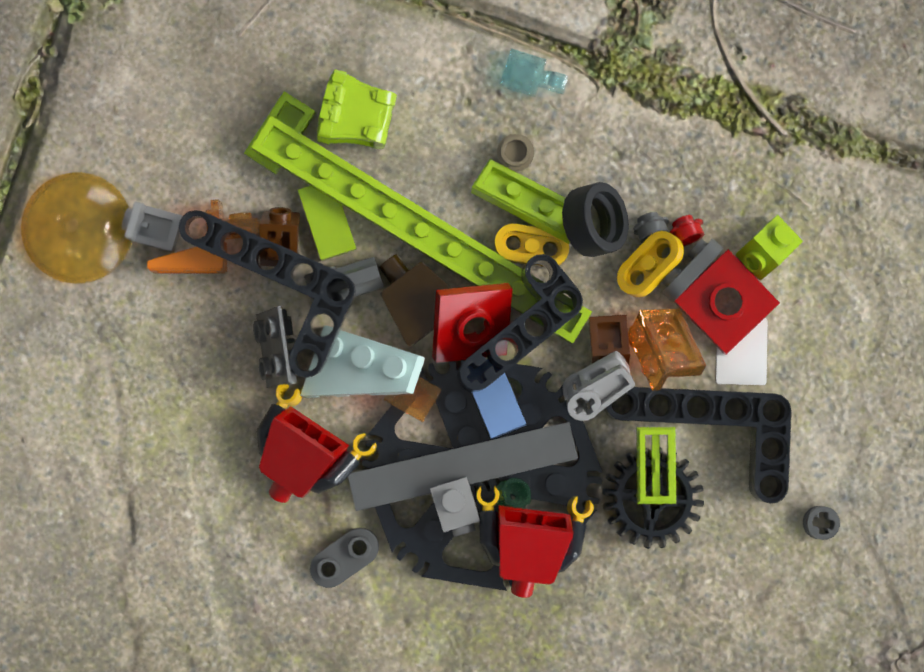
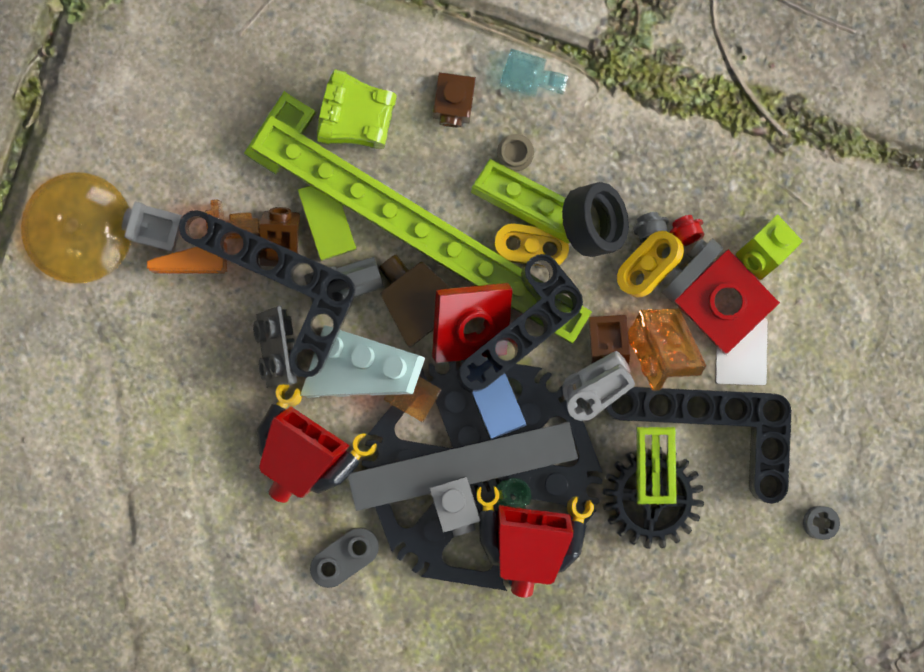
none -> reddish brown bracket [433,72,476,128]

